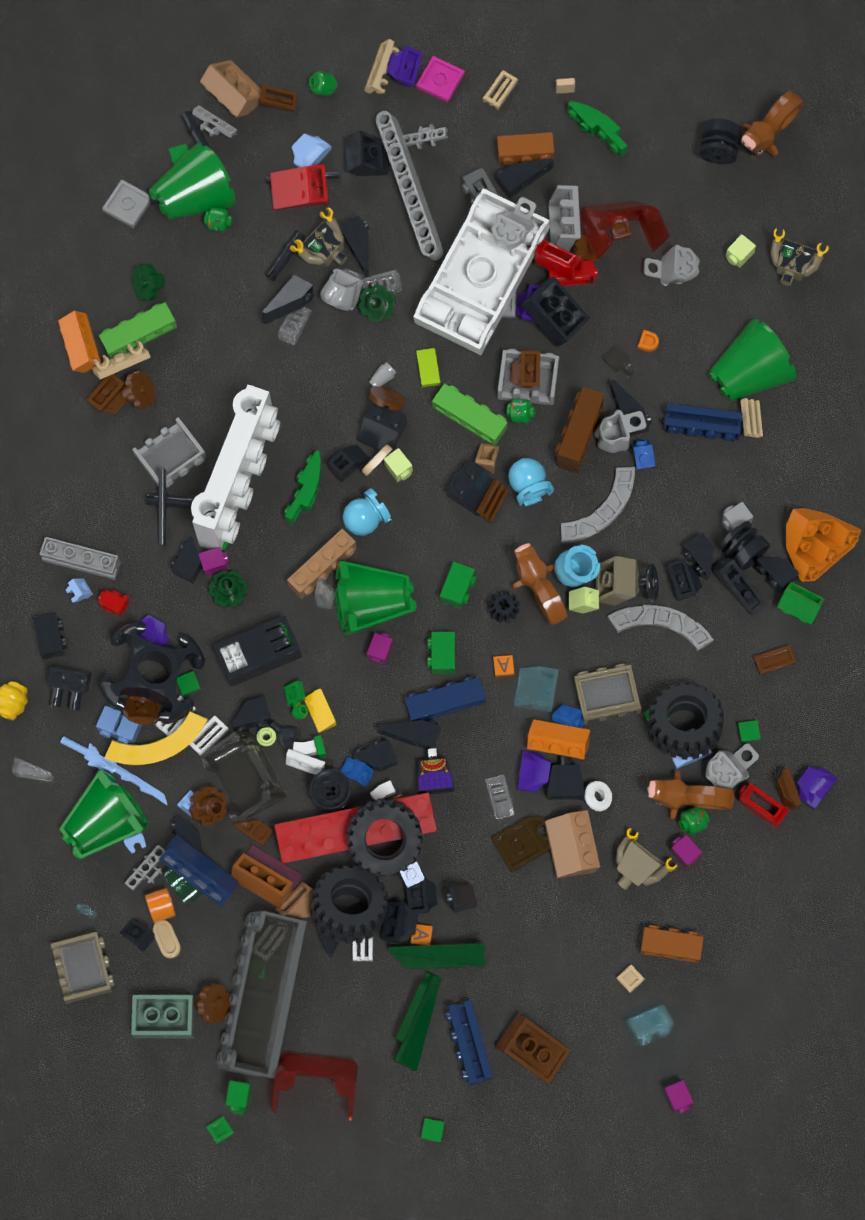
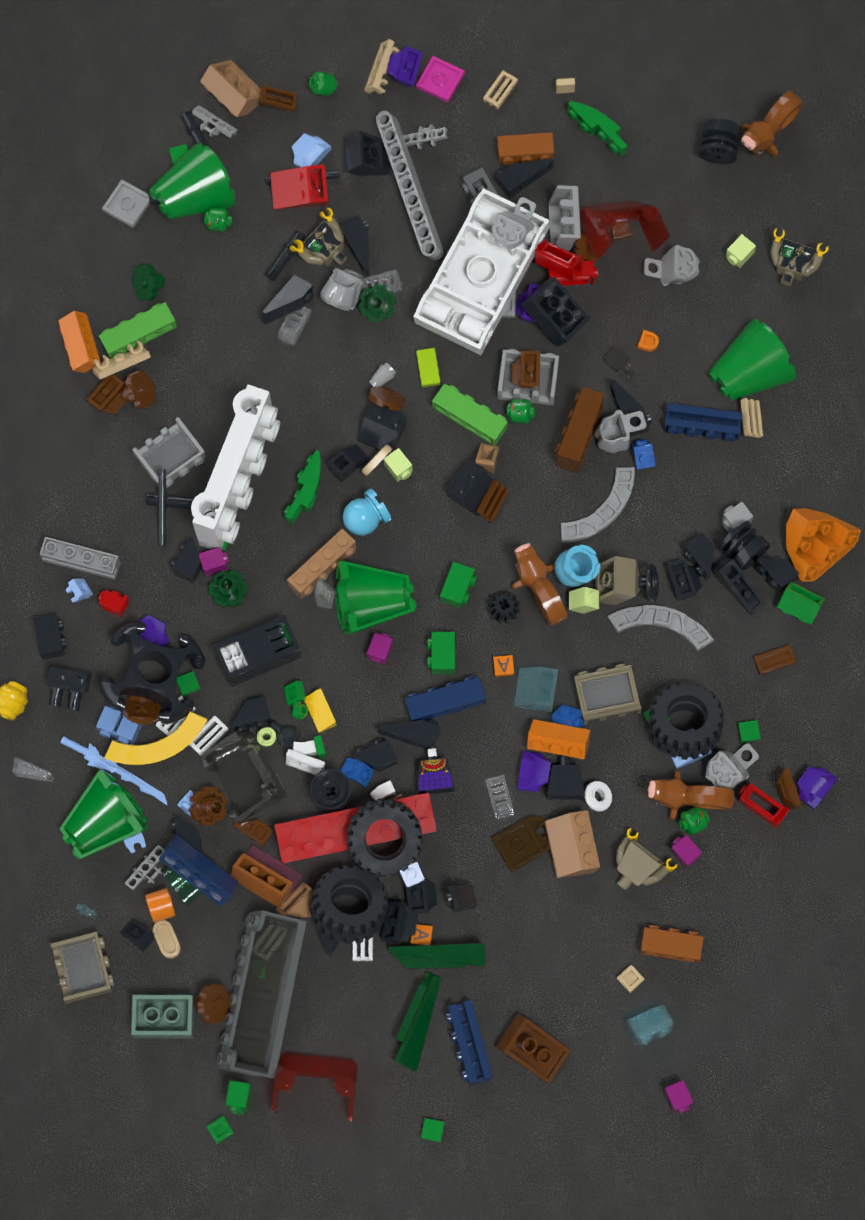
medium azure tile [509,458,554,506] -> none

